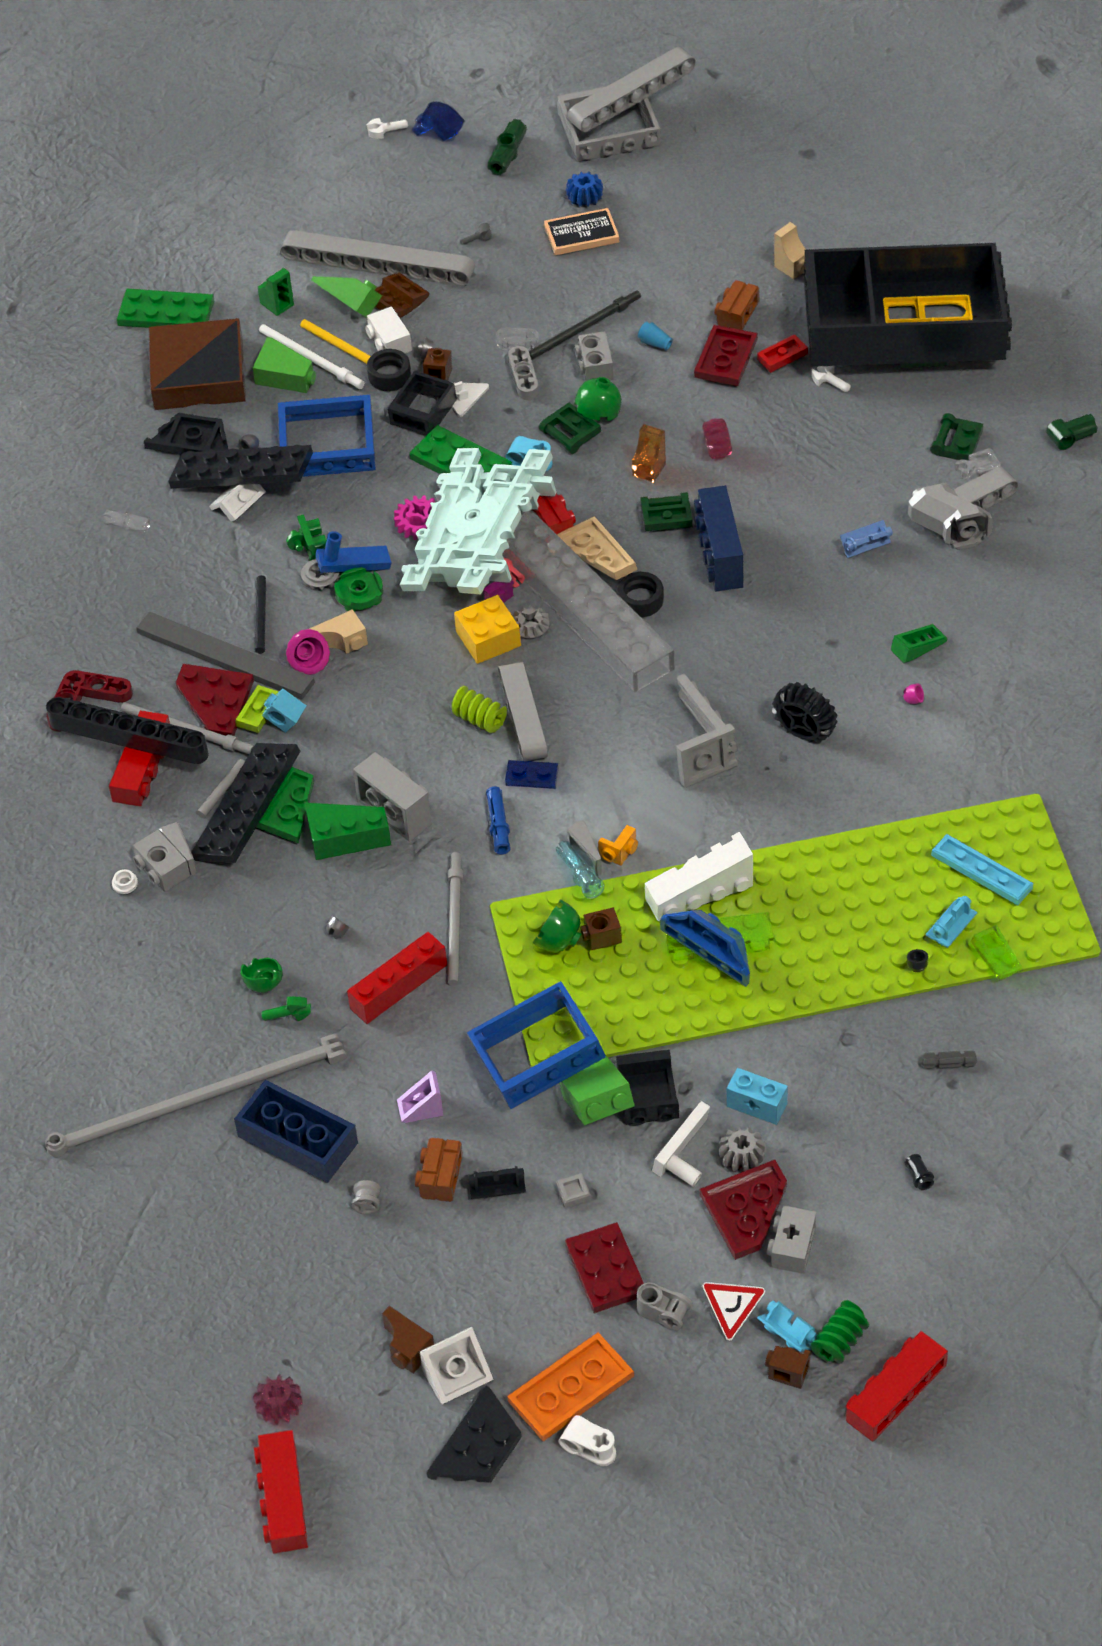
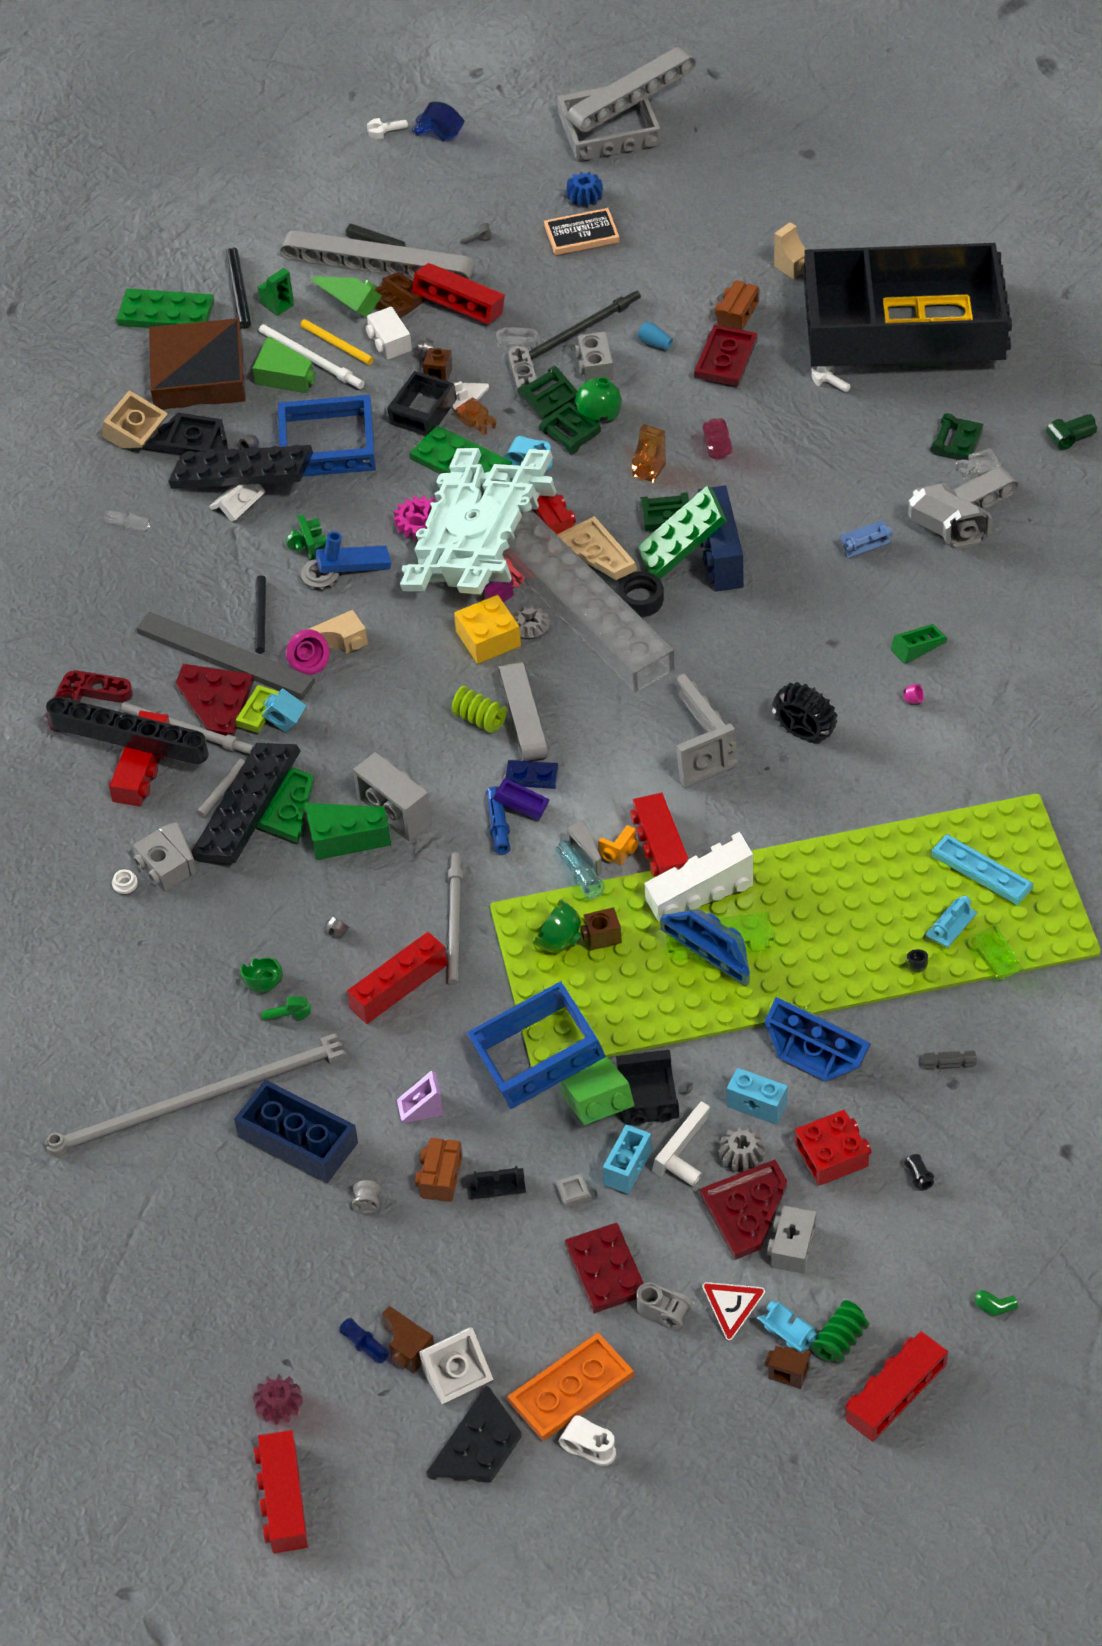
green plate [334,567,383,612] -> none
black tyre [367,349,411,391] -> none
dark green piece [487,119,527,176] -> none
red plate [757,334,808,373] -> none
none -> tan slope [102,390,168,448]
none -> black axle [226,247,251,329]
none -> clear blue axle [339,1318,389,1364]
none -> pearl dark grey axle [345,223,406,247]
none -> red brick [412,262,505,325]
none -> clear orange plate [456,397,496,435]
none -> dark purple tile [493,778,550,821]
none -> dark green plate [517,366,578,420]
none -> medium azure brick [603,1124,652,1194]
none -> red brick [630,792,689,877]
none -> plate [637,486,727,579]
none -> blue wedge [764,997,871,1081]
none -> red brick [795,1109,871,1186]
none -> green arm [974,1290,1018,1316]

